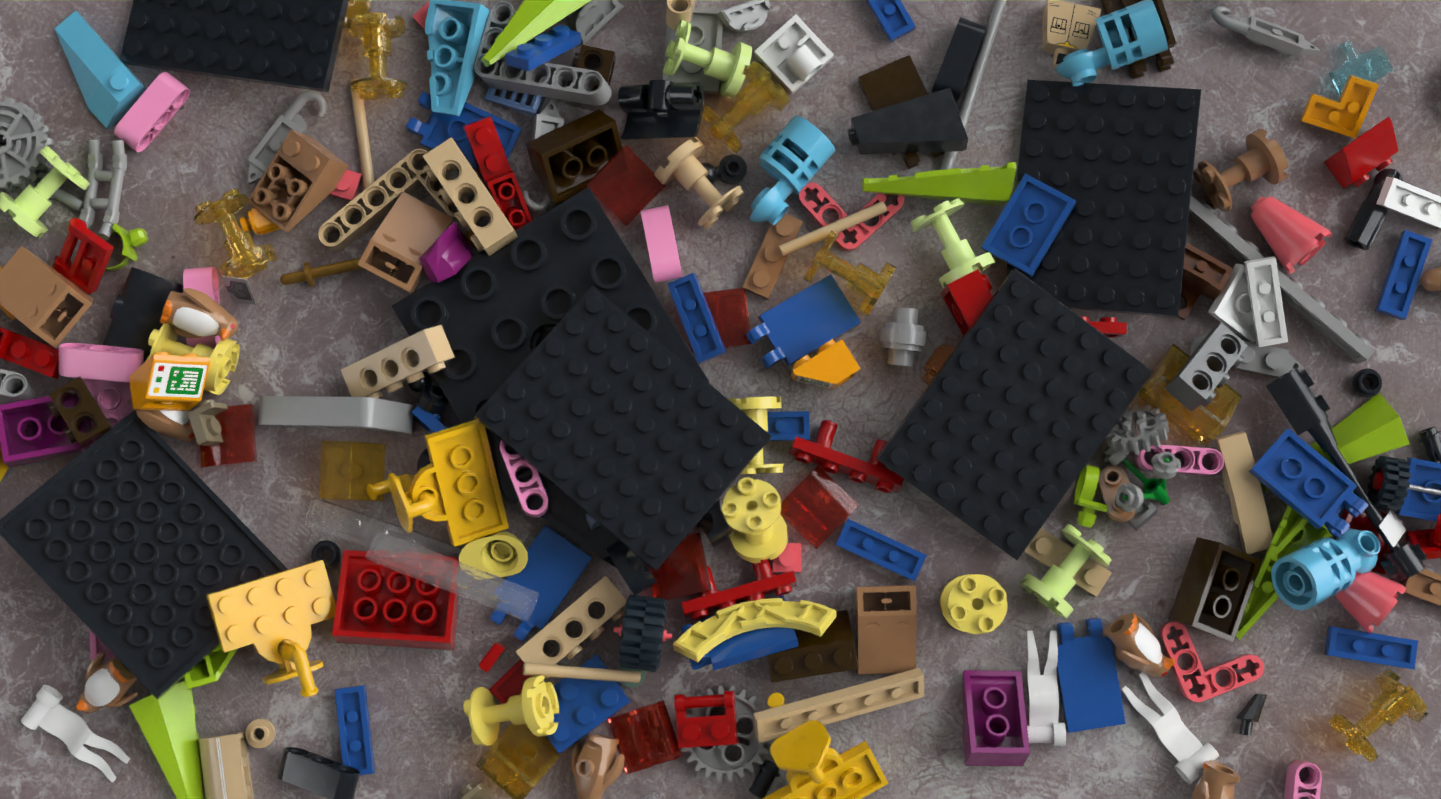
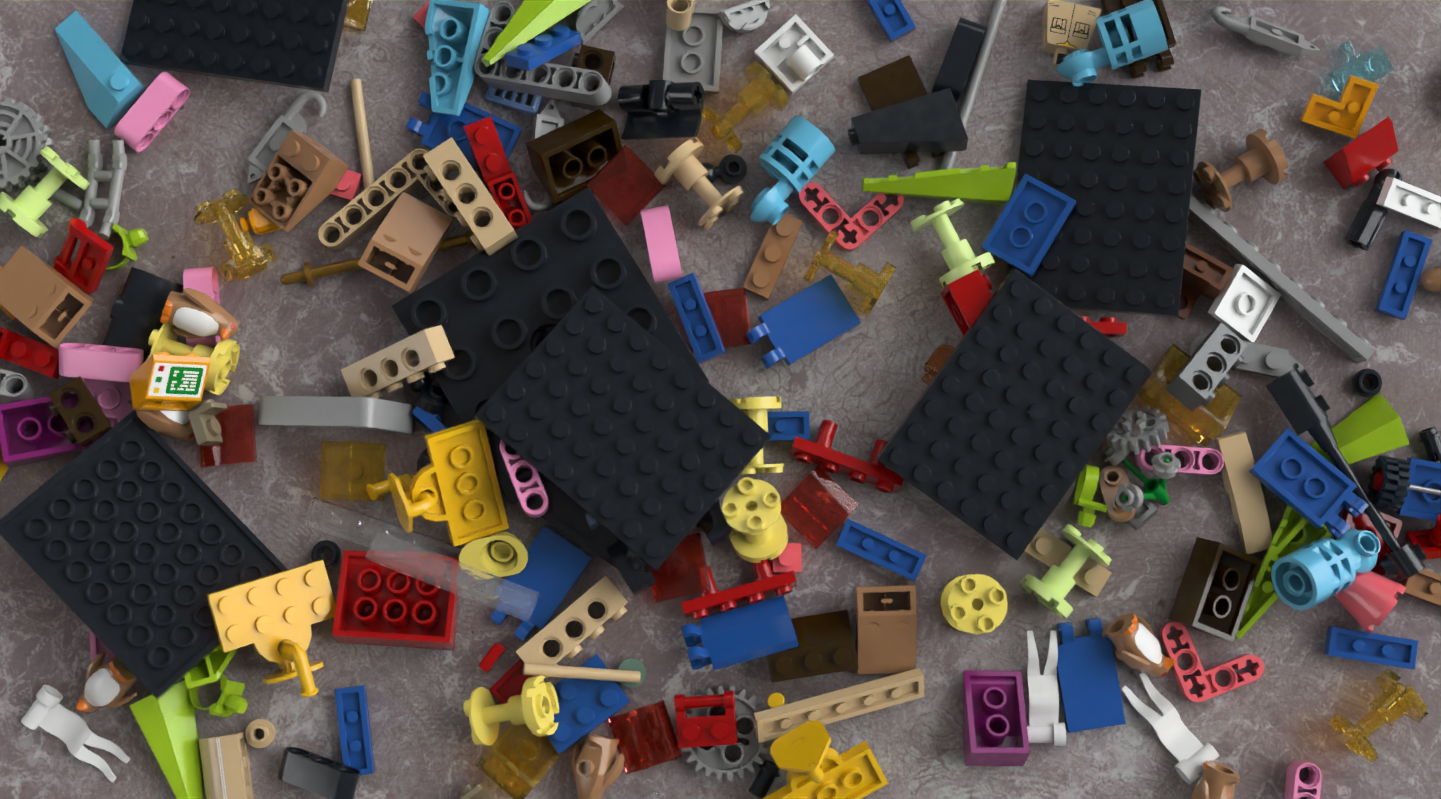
sticker [222,276,256,304] -> none
clear yellow piece [347,12,407,100] -> none
magenta slope [419,221,472,282] -> none
black wheel [613,594,672,672] -> none
yellowish green piece [663,19,752,99] -> none
light yellow tile [673,598,837,662] -> none
tan bar [778,201,887,256] -> none
light orange slope [790,339,861,390] -> none
light grey piece [879,307,927,367] -> none
black bar [1236,694,1267,736] -> none
white plate [1244,256,1288,347] -> none
coral cone [1251,196,1332,274] -> none
white sticker [1379,510,1406,547] -> none
none -> lime piece [188,673,248,718]

